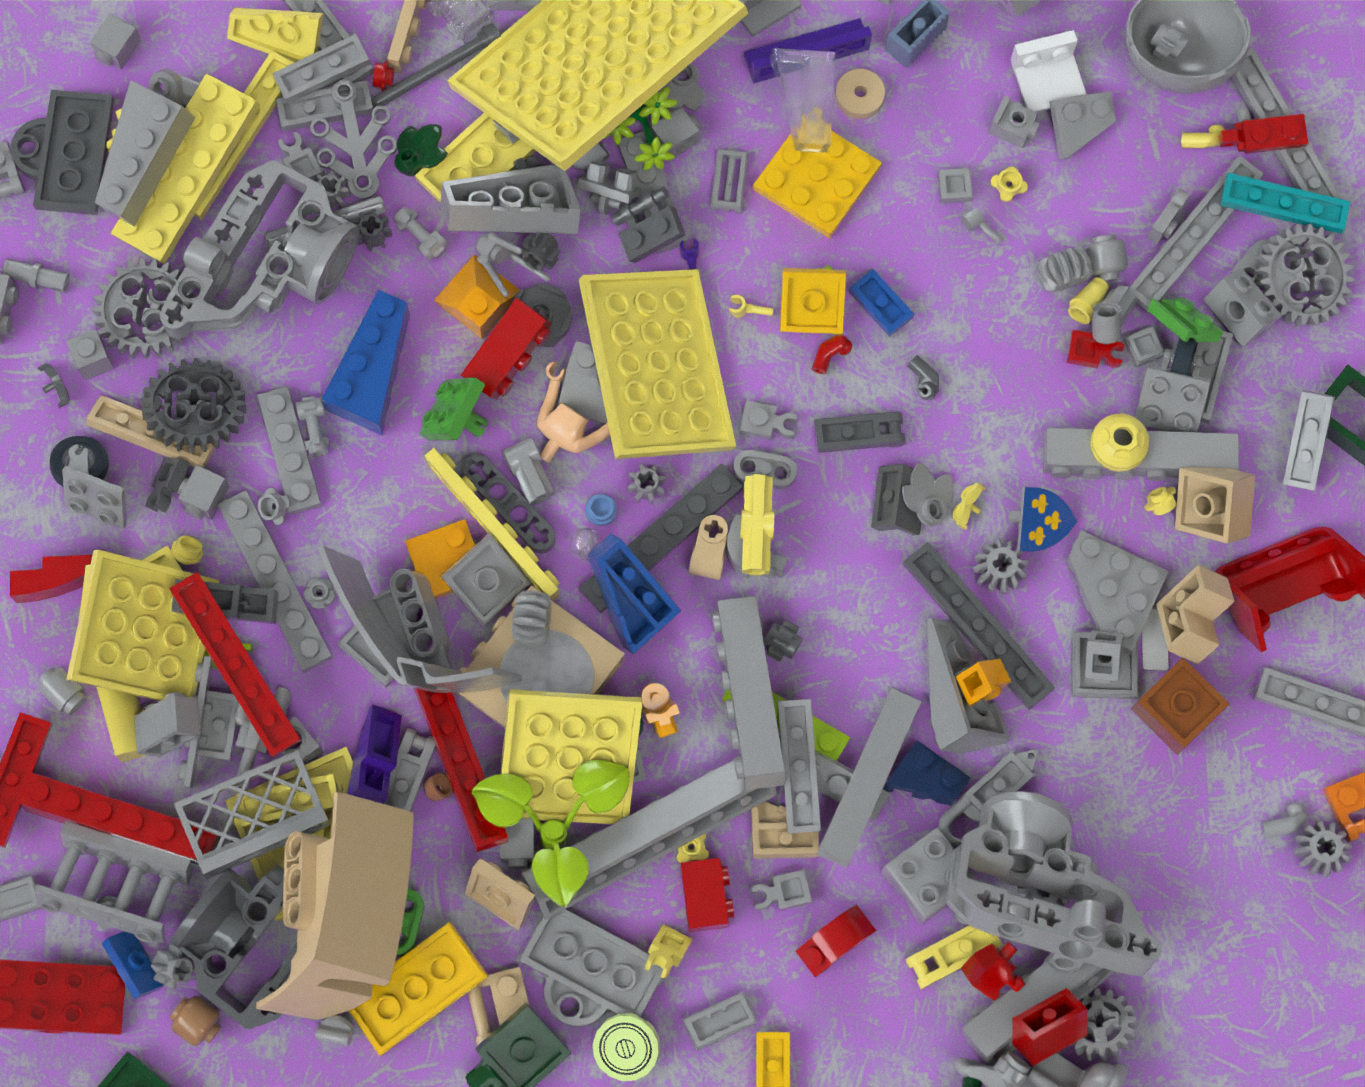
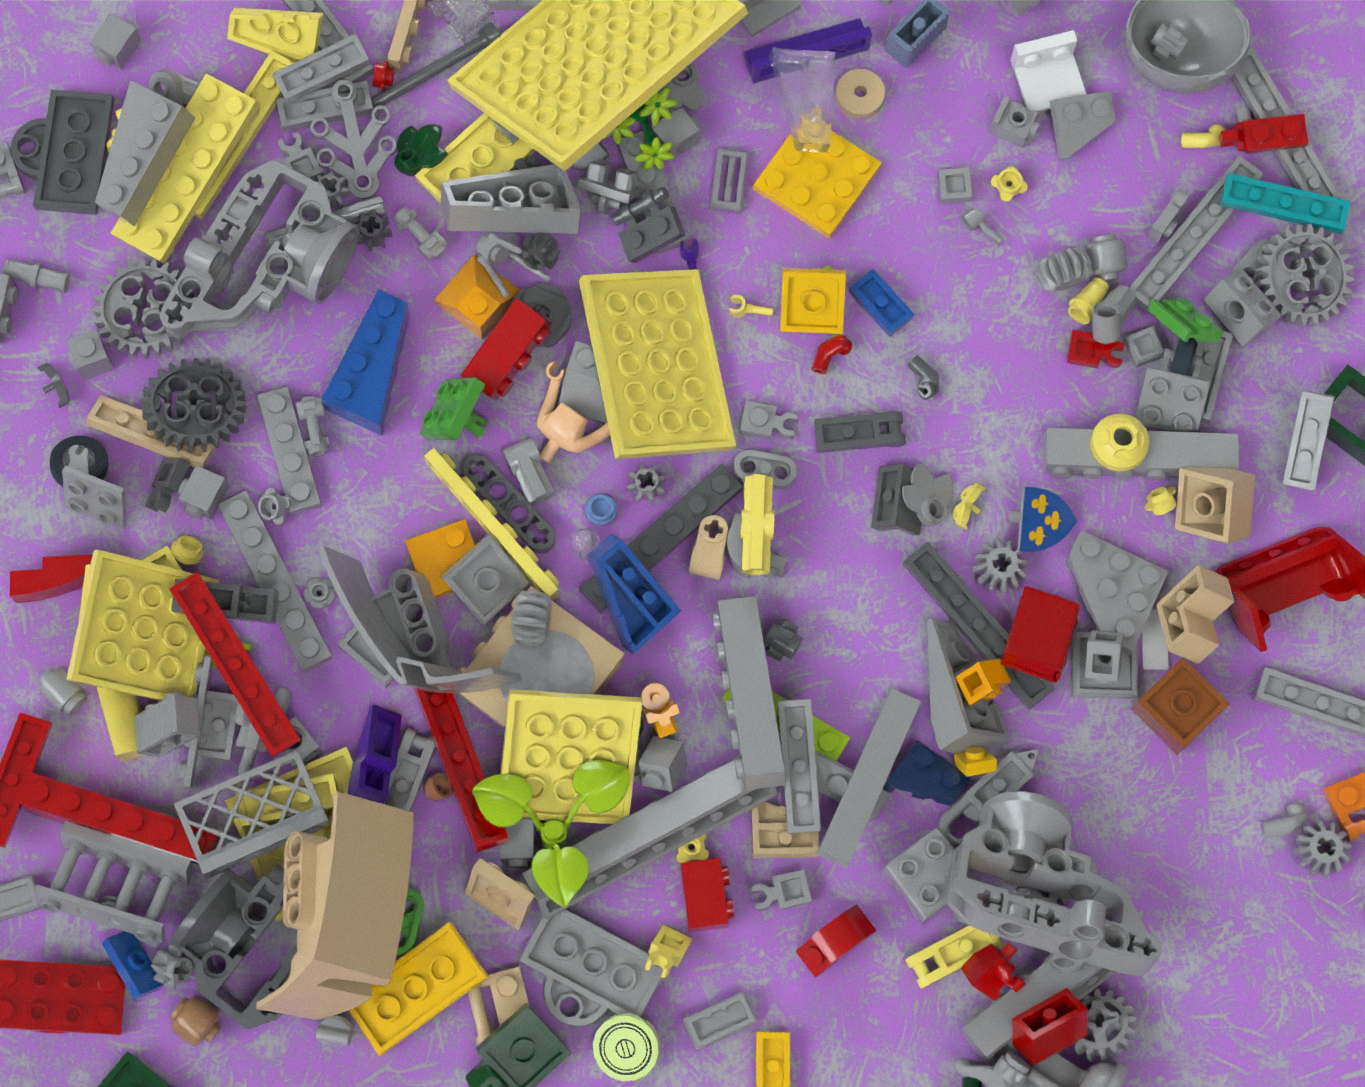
none -> light grey brick [638,736,687,792]
none -> yellow plate [954,747,997,777]
none -> red piece [1000,586,1080,683]

